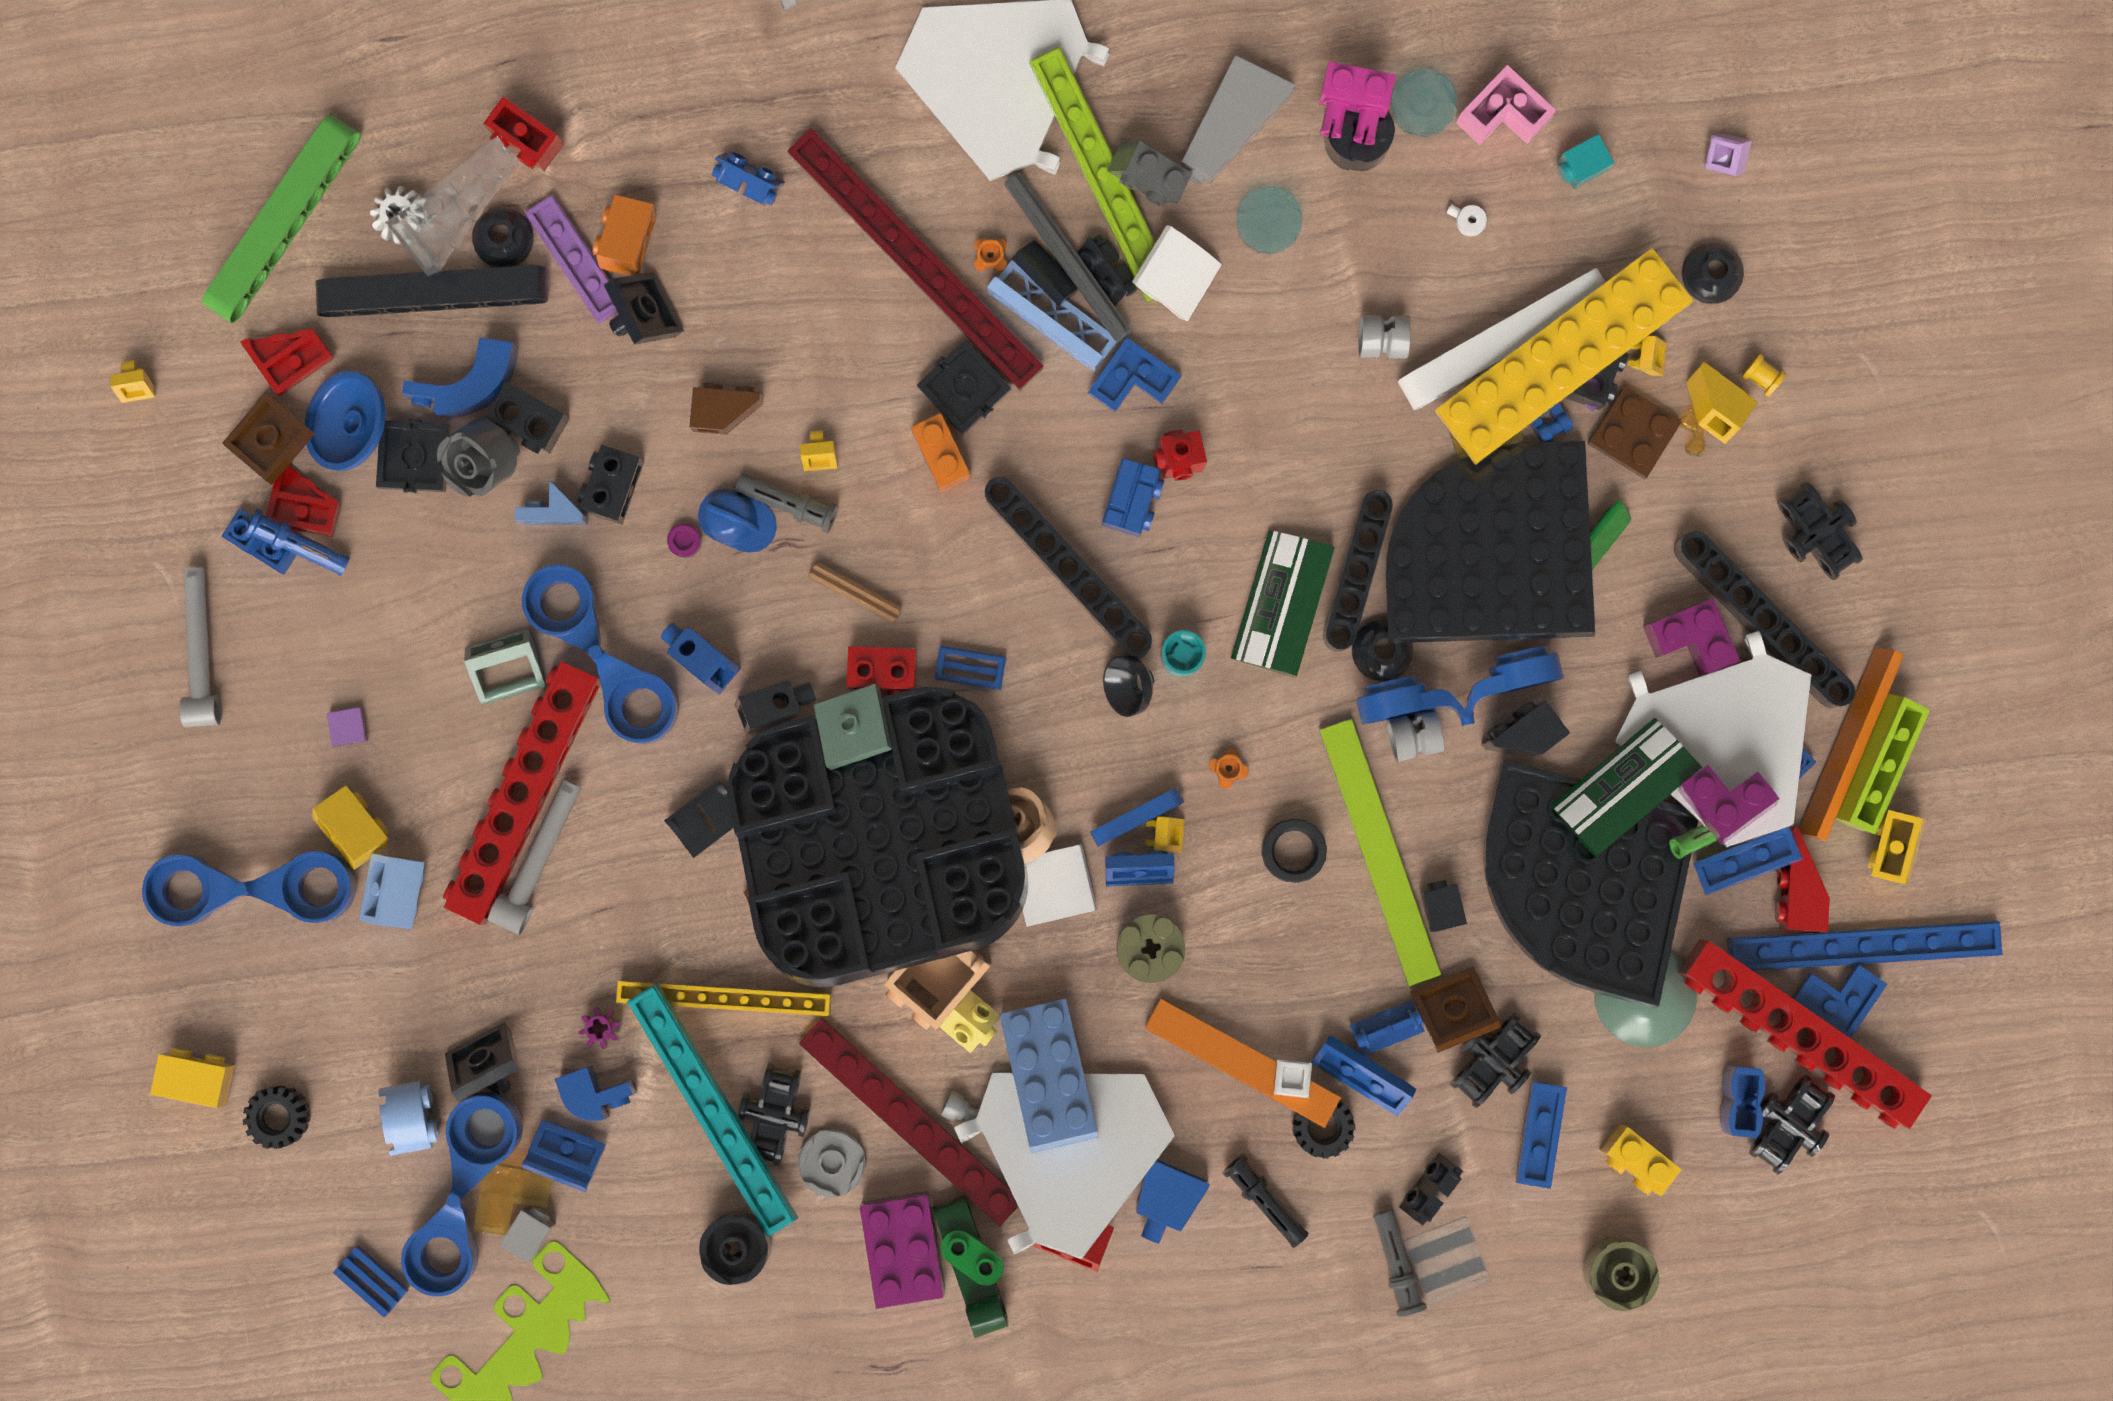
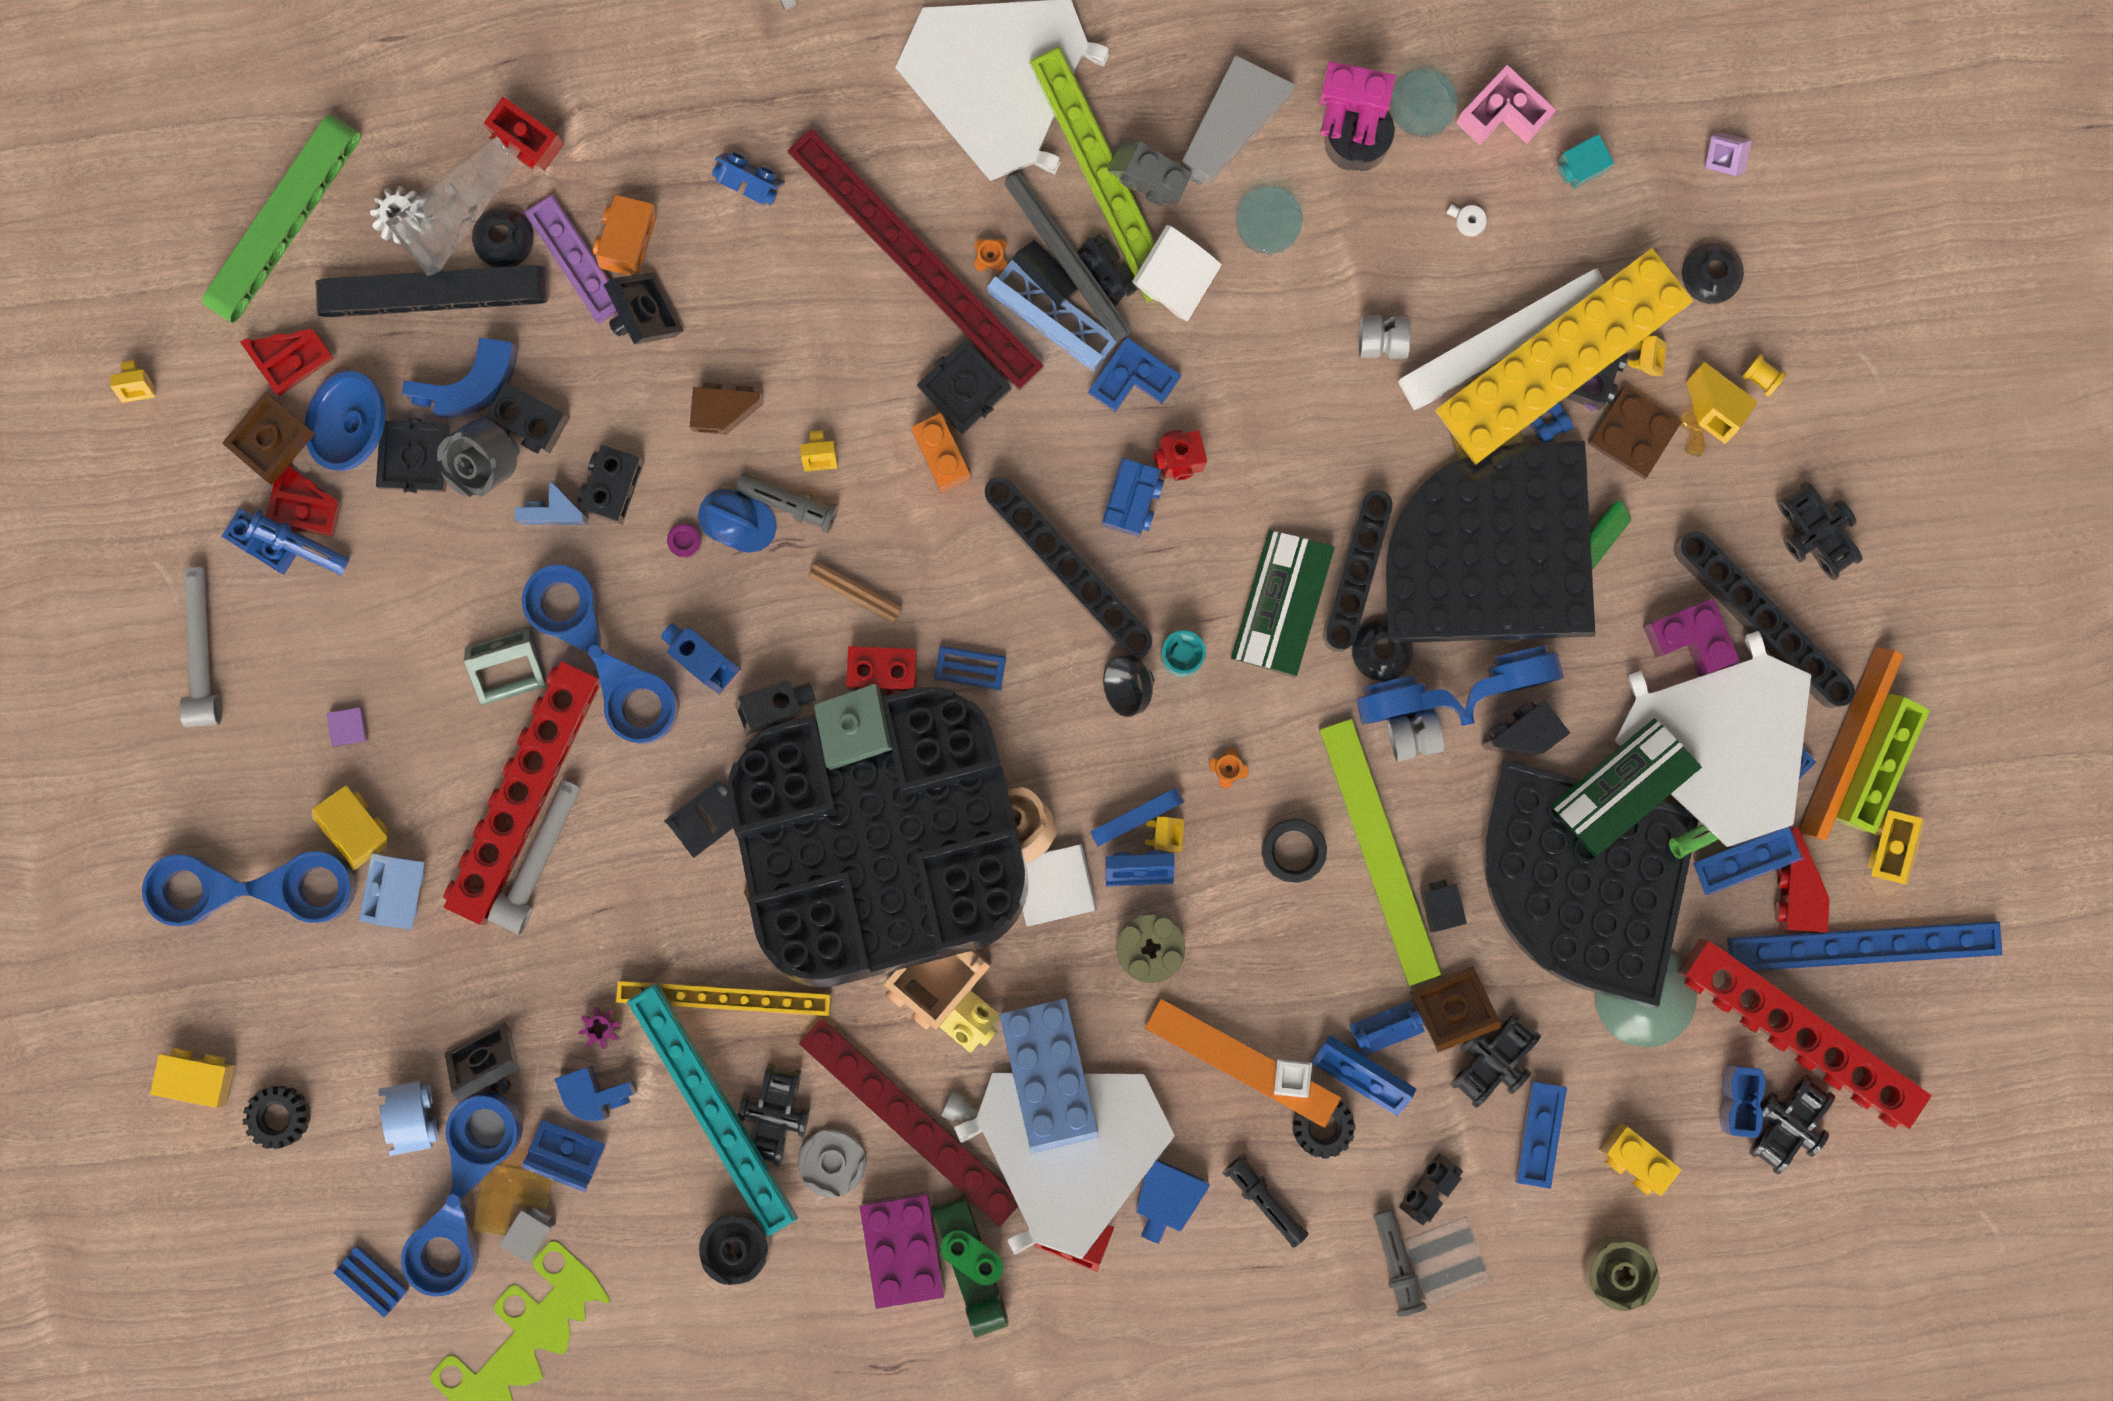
magenta brick [1679,765,1780,846] -> none
blue plate [1792,964,1887,1039] -> none

